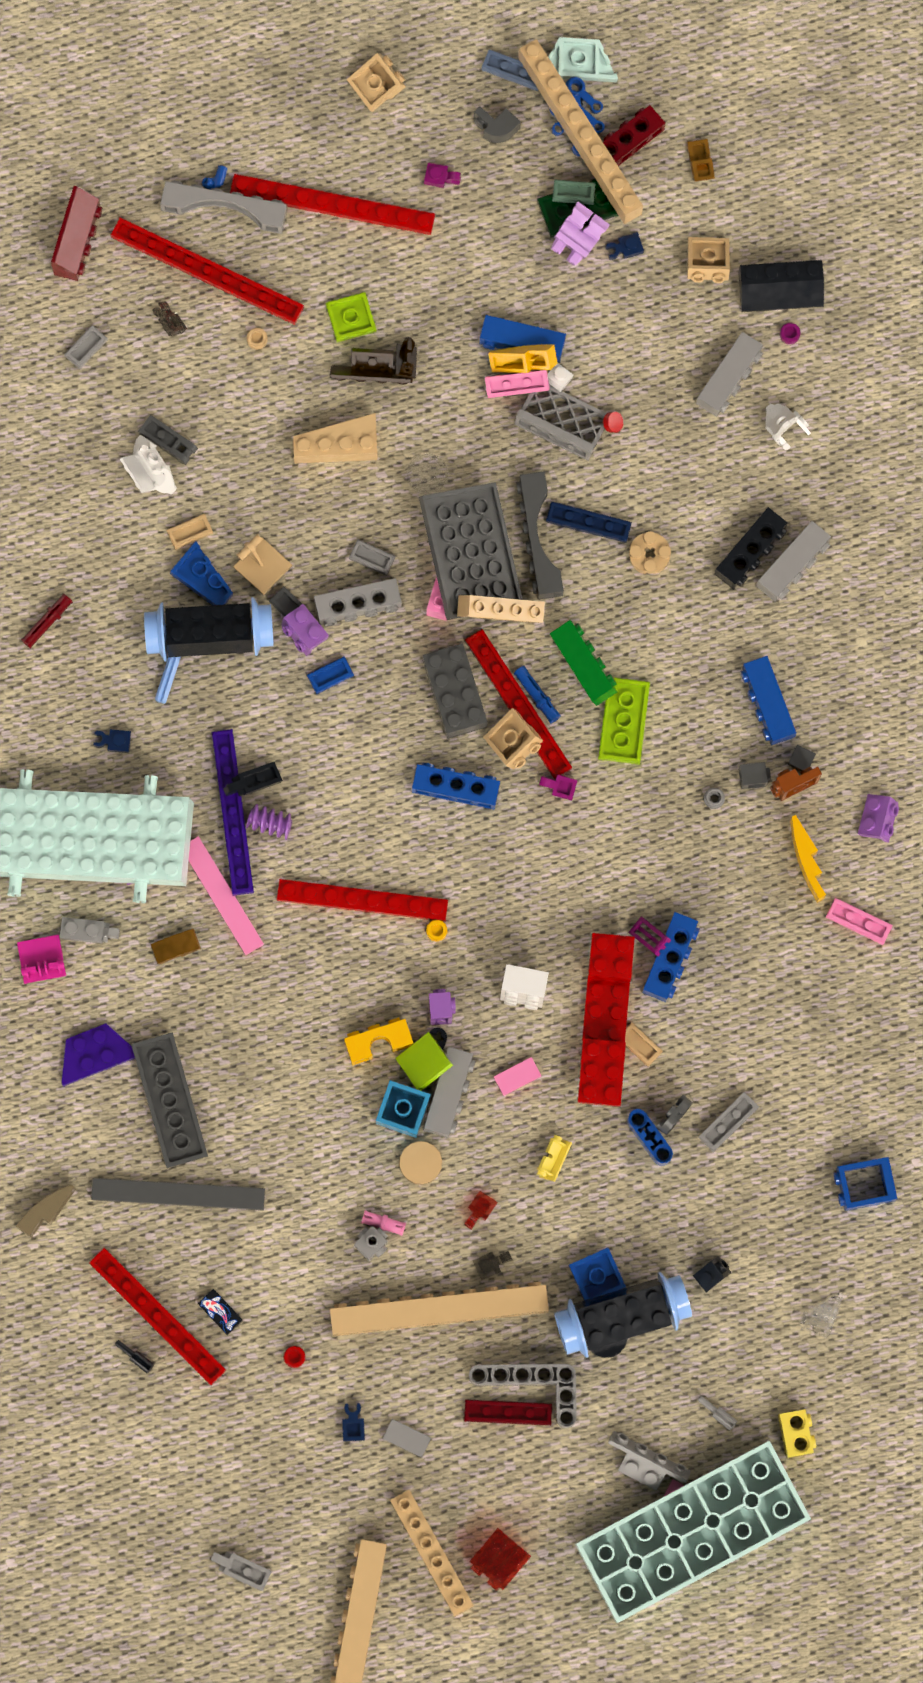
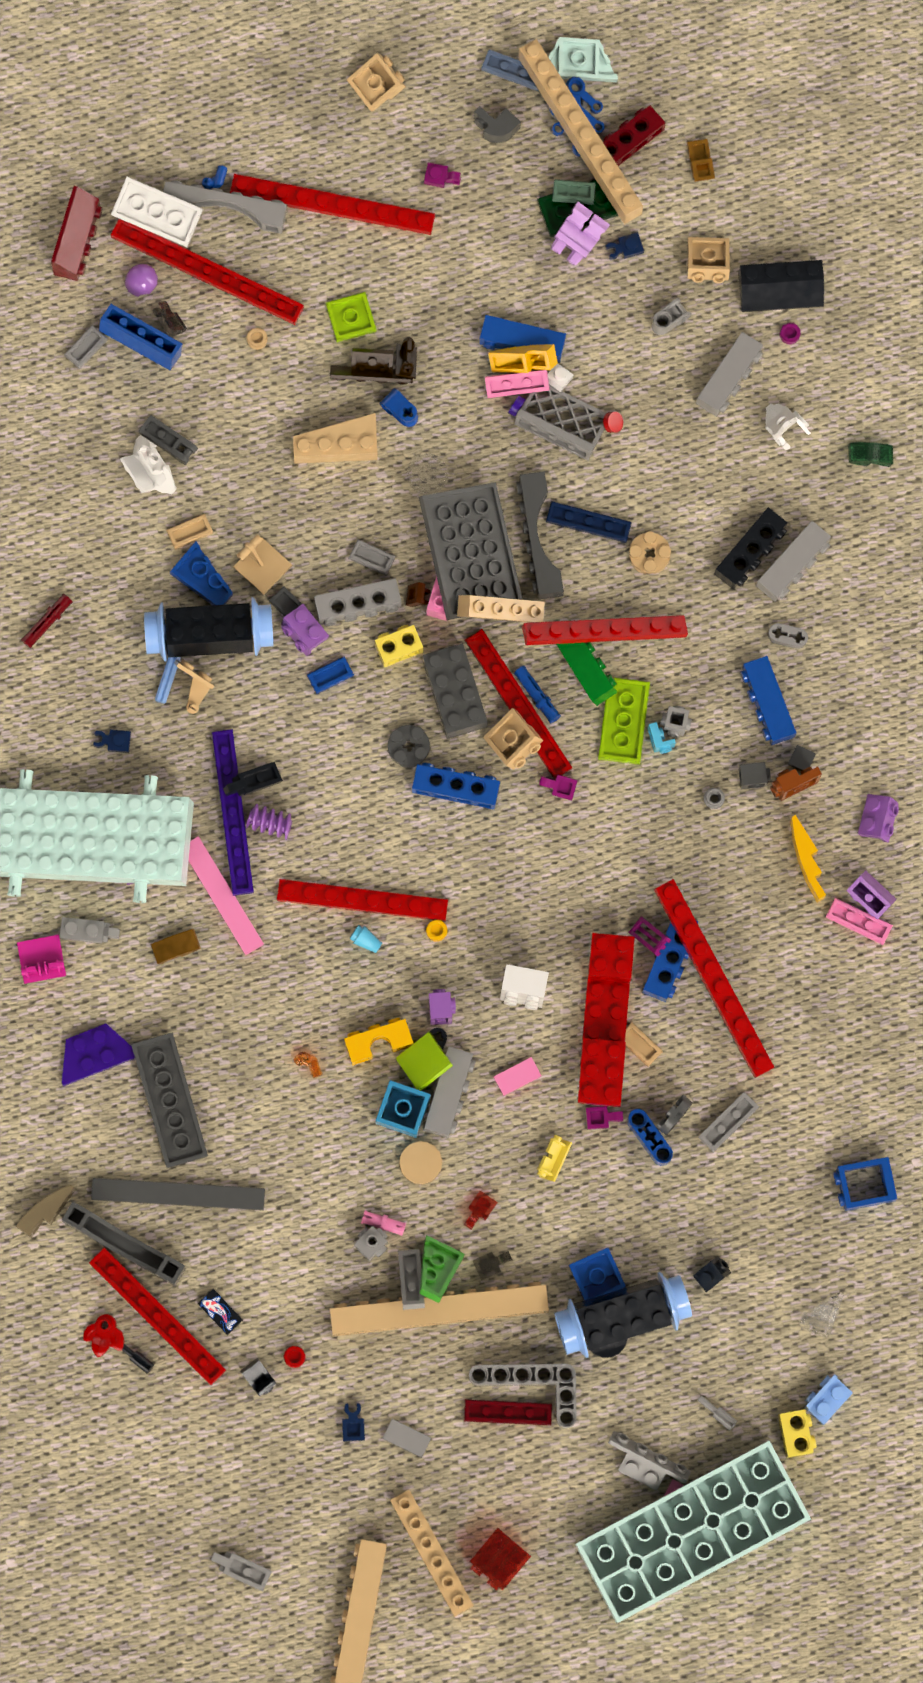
none -> dark grey arch [62,1201,186,1287]
none -> red plate [83,1314,124,1357]
none -> blue brick [99,304,183,371]
none -> white tile [111,177,203,247]
none -> medium lavender hair [125,264,158,297]
none -> tan plate [174,659,214,714]
none -> bracket [240,1358,276,1396]
none -> clear orange arm [294,1052,323,1078]
none -> medium azure cone [350,925,382,953]
none -> light yellow brick [375,625,423,668]
none -> blue piece [379,388,418,427]
none -> dark grey plate [388,725,430,768]
none -> light grey plate [398,1249,425,1310]
none -> reddish brown tile [405,582,431,607]
none -> bright green wing [419,1235,465,1303]
none -> dark purple tile [508,396,525,417]
none -> red plate [522,615,688,645]
none -> magenta plate [586,1106,624,1130]
none -> medium azure bracket [647,722,676,754]
none -> light grey piece [652,298,692,335]
none -> red plate [654,879,775,1078]
none -> light grey brick [660,706,692,738]
none -> light grey beam [768,623,808,649]
none -> light blue bracket [804,1374,853,1425]
none -> medium lavender brick [846,870,897,920]
none -> clear green slope [848,442,893,467]

